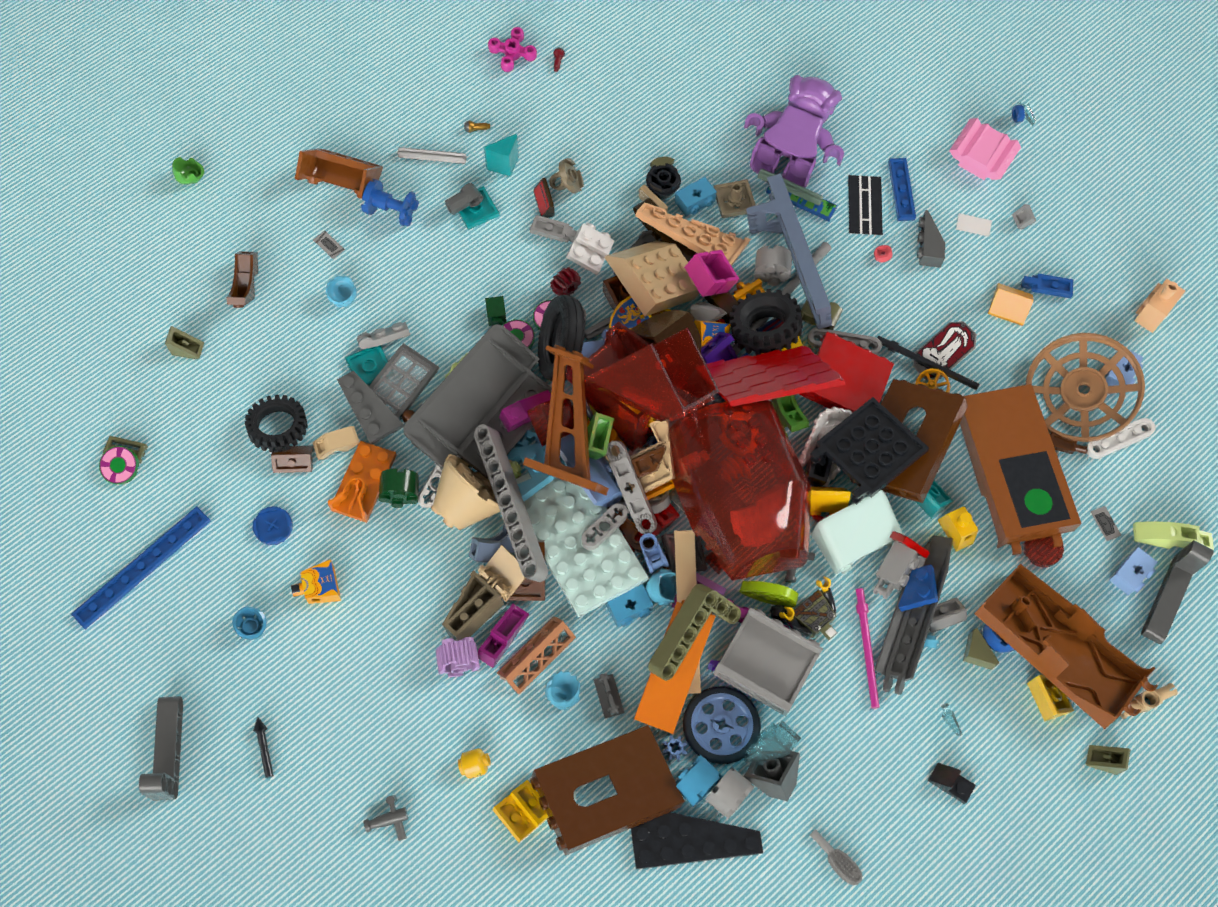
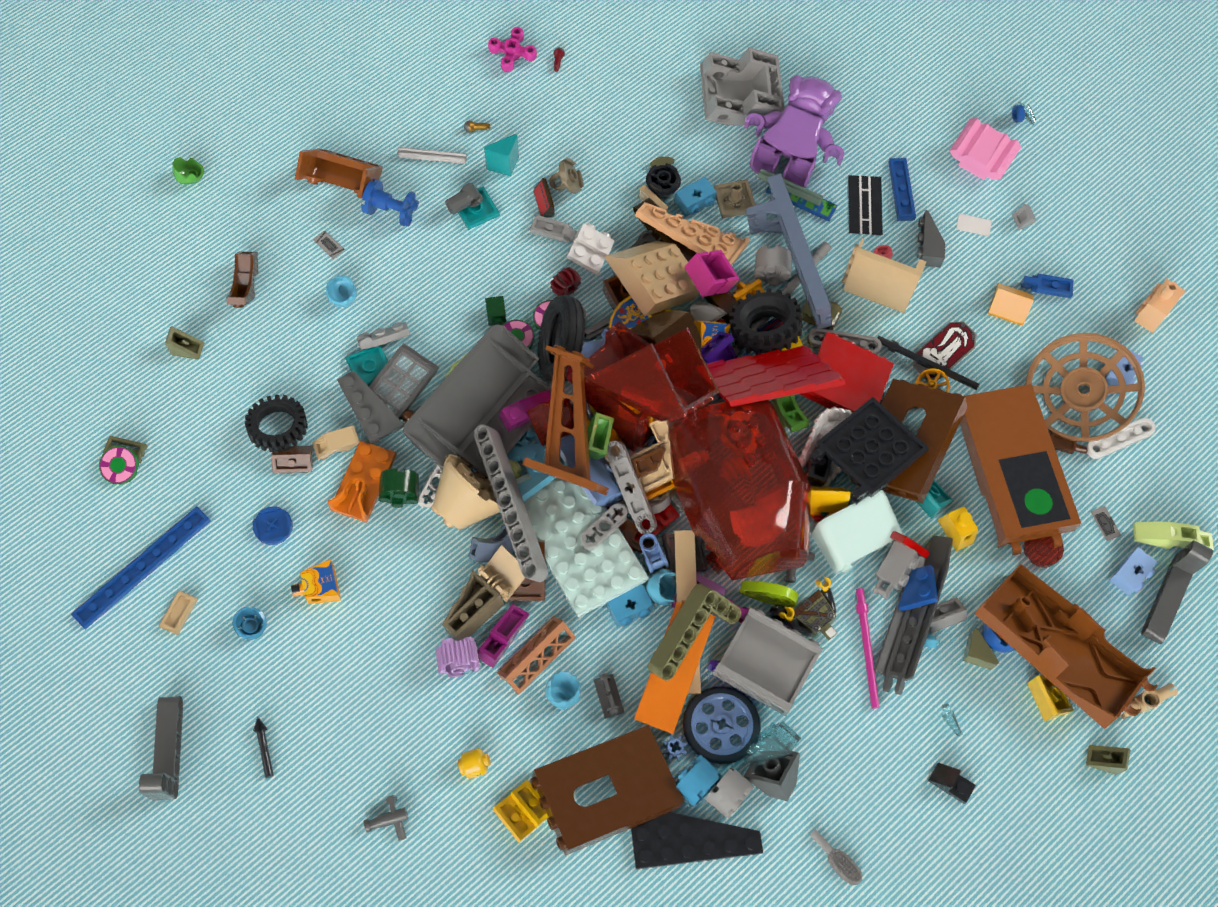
none -> tan tile [159,590,198,635]
none -> light grey slope [700,47,785,126]
none -> tan panel [842,238,926,313]

